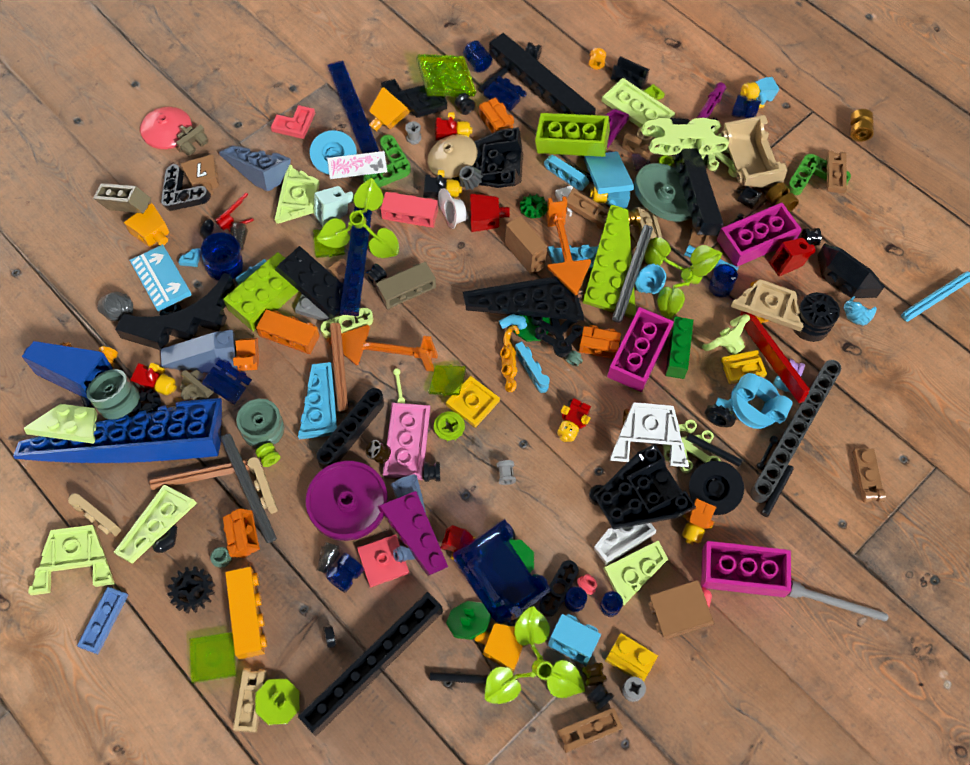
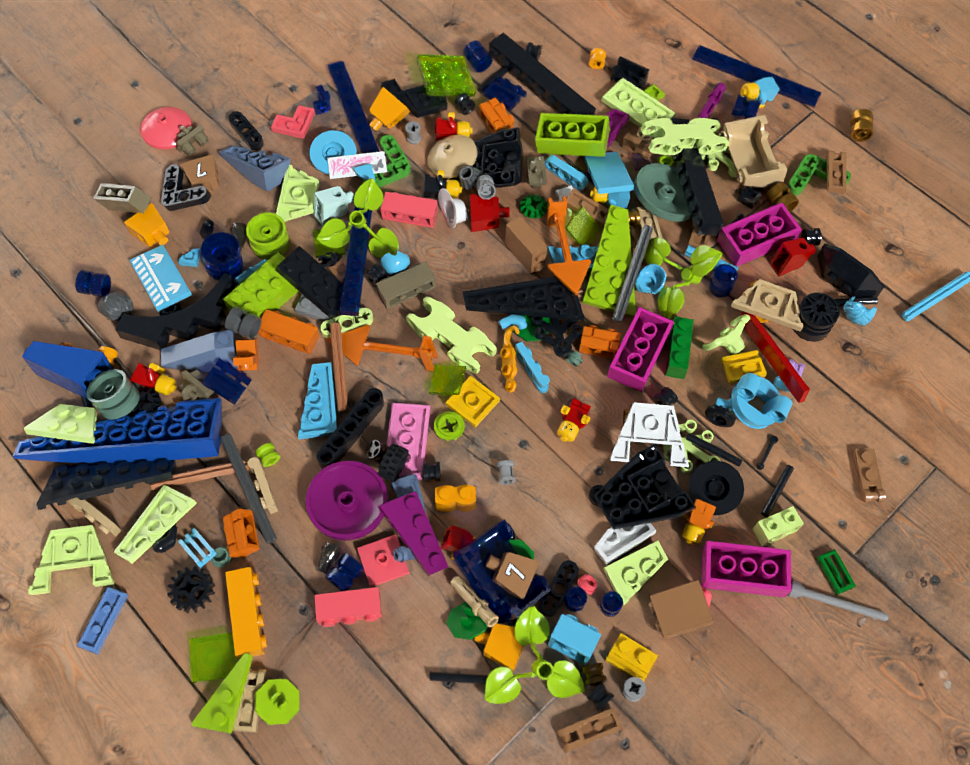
red plant [215,192,254,232] -> none
sand green wheel [236,398,285,448] -> none
black brick [297,592,443,737] -> none
black tile [324,626,336,648] -> none
yellowish green hinge [393,368,405,403] -> none
dark grey beam [750,360,842,503] -> none
none -> black wing [36,460,177,510]
none -> clear blue wheel [75,270,111,297]
none -> medium azure tile [178,528,217,568]
none -> lime wing [191,653,253,734]
none -> dark grey wheel [225,306,262,340]
none -> black beam [228,111,264,150]
none -> lime wheel [246,212,290,260]
none -> clear blue bracket [313,85,331,115]
none -> coral brick [315,587,382,627]
none -> black axle [318,252,342,267]
none -> medium azure tile [354,164,376,182]
none -> black tyre [378,443,409,482]
none -> medium azure hair [380,251,410,276]
none -> yellowish green piece [406,296,497,374]
none -> light orange brick [435,485,476,512]
none -> tan pin [450,576,499,627]
none -> light grey wheel [476,175,496,199]
none -> medium nougat torso [485,552,540,599]
none -> dark tan hips [527,156,547,189]
none -> clear neon green piece [565,206,601,247]
none -> black wheel [653,387,678,406]
none -> clear blue tile [692,45,822,108]
none -> yellowish green brick [752,506,804,547]
none -> green tile [816,549,856,596]
none -> black bar [834,297,878,306]

